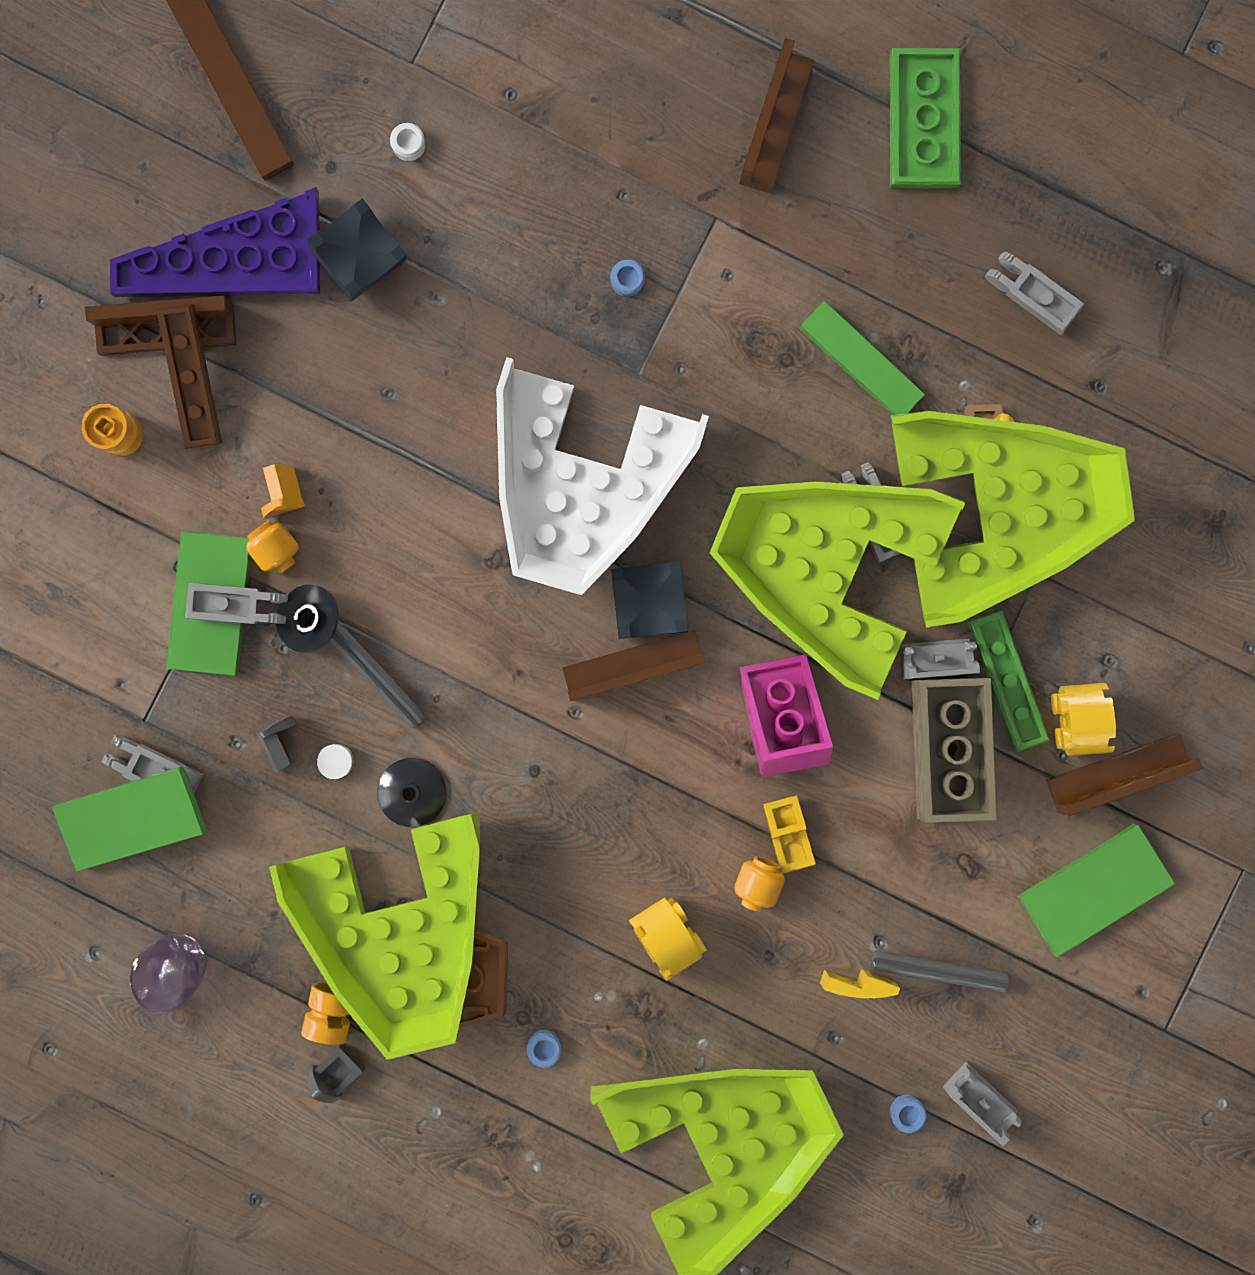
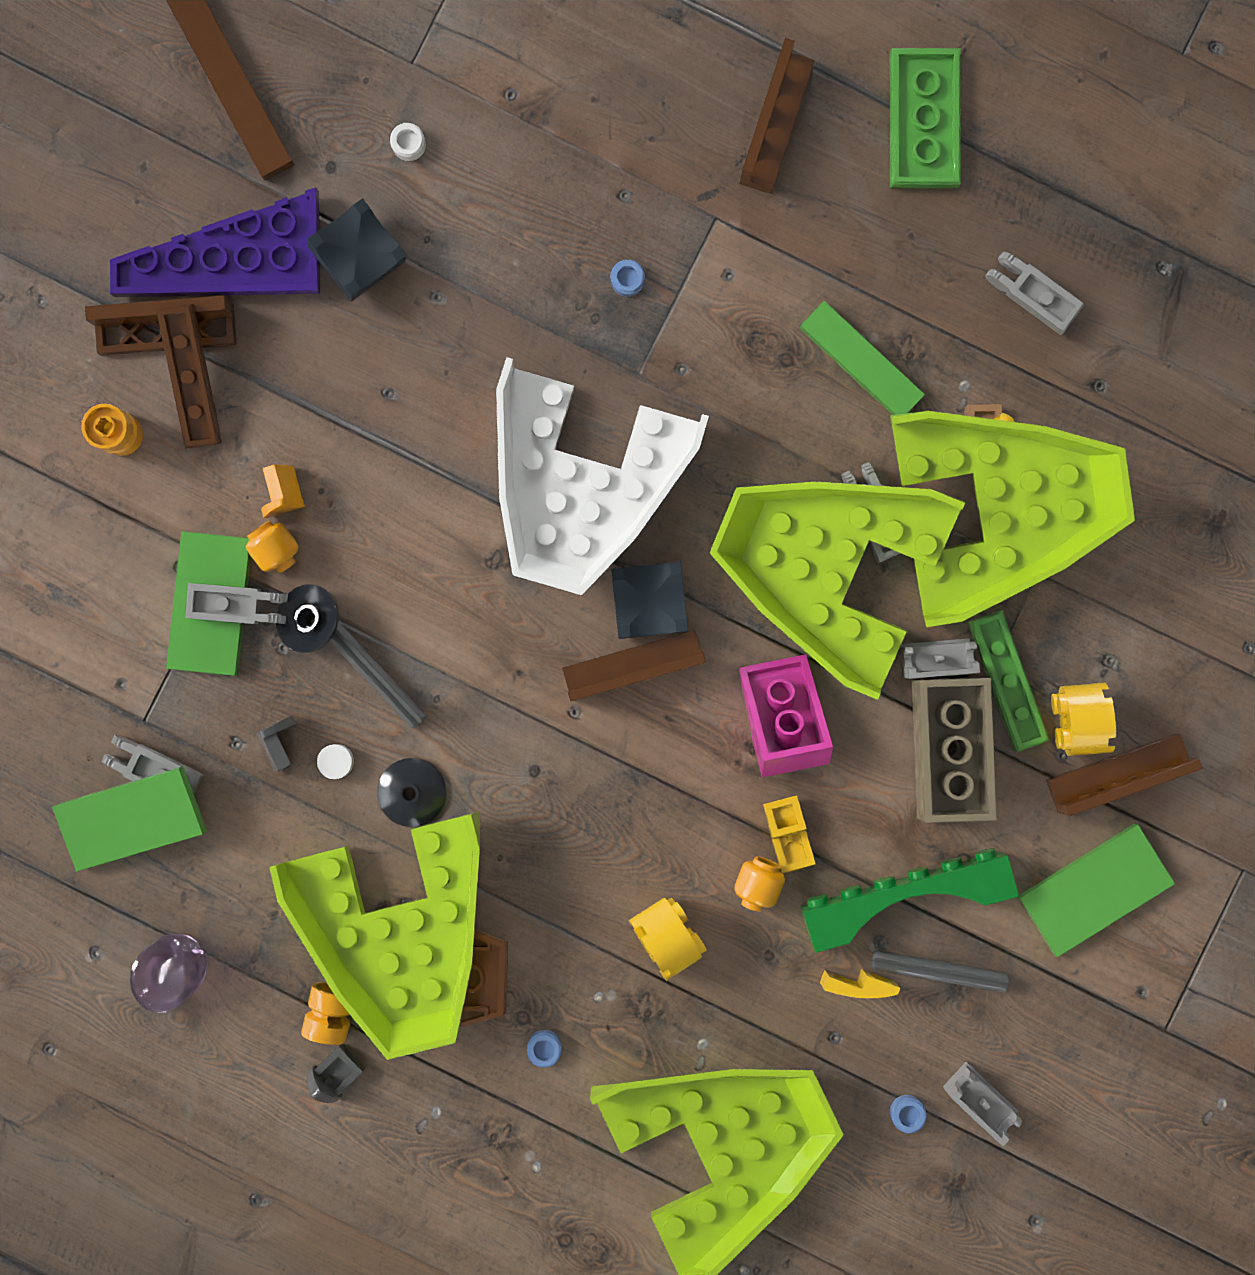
none -> green arch [800,848,1019,953]

